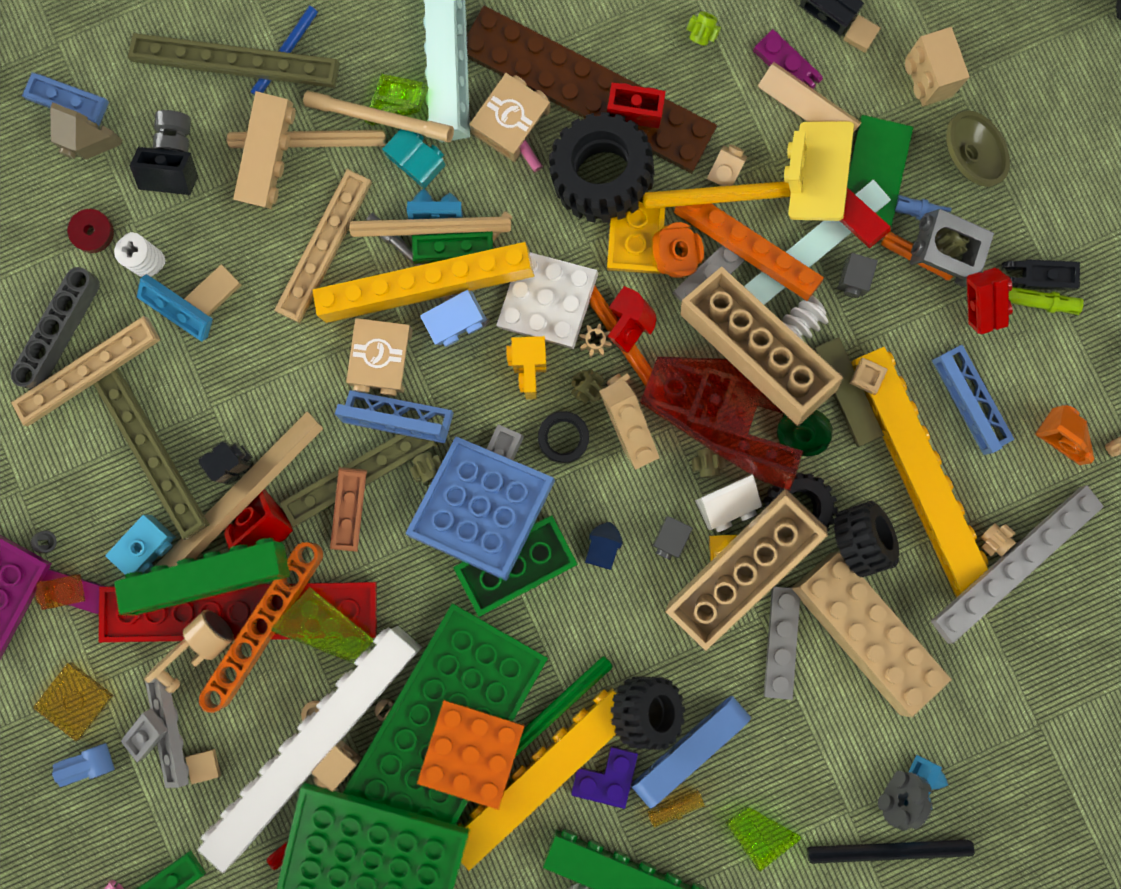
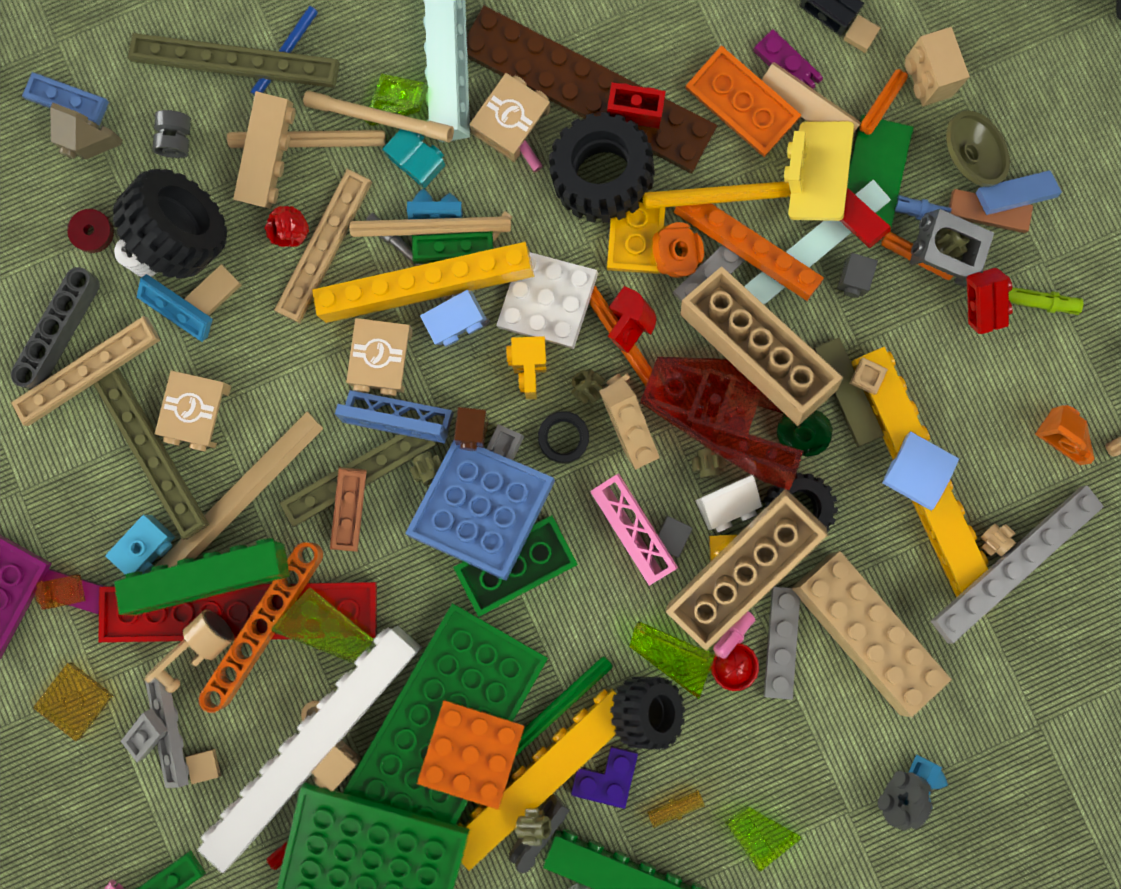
dark grey hinge [31,531,57,553] -> none
medium blue piece [52,743,115,787] -> none
black brick [129,147,198,195] -> none
black brick [198,441,253,485] -> none
red slope [224,489,293,550] -> none
tan hinge [374,698,395,722] -> none
tan gear [579,324,612,358] -> none
dark blue tile [585,522,623,570] -> none
medium blue beam [631,696,751,808] -> none
lime gear [686,11,721,46] -> none
tan bracket [707,145,747,186] -> none
white piece [783,295,829,340] -> none
black axle [807,839,975,864] -> none
black tyre [834,501,899,578] -> none
medium blue fence [932,345,1015,455] -> none
black hinge [1002,259,1080,291] -> none
none -> black tyre [113,169,227,278]
none -> tan panel [155,371,231,452]
none -> red piece [264,206,309,247]
none -> reddish brown arch [454,407,488,451]
none -> dark grey hinge [508,794,570,874]
none -> olive gear [516,809,551,846]
none -> bright pink fence [590,473,678,585]
none -> clear neon green wing [629,621,715,699]
none -> orange plate [685,45,801,158]
none -> red hat [711,643,759,691]
none -> bright pink axle [713,611,755,659]
none -> orange axle [859,69,908,135]
none -> light blue slope [882,431,959,511]
none -> nougat tile [949,189,1033,233]
none -> medium blue tile [976,170,1062,215]

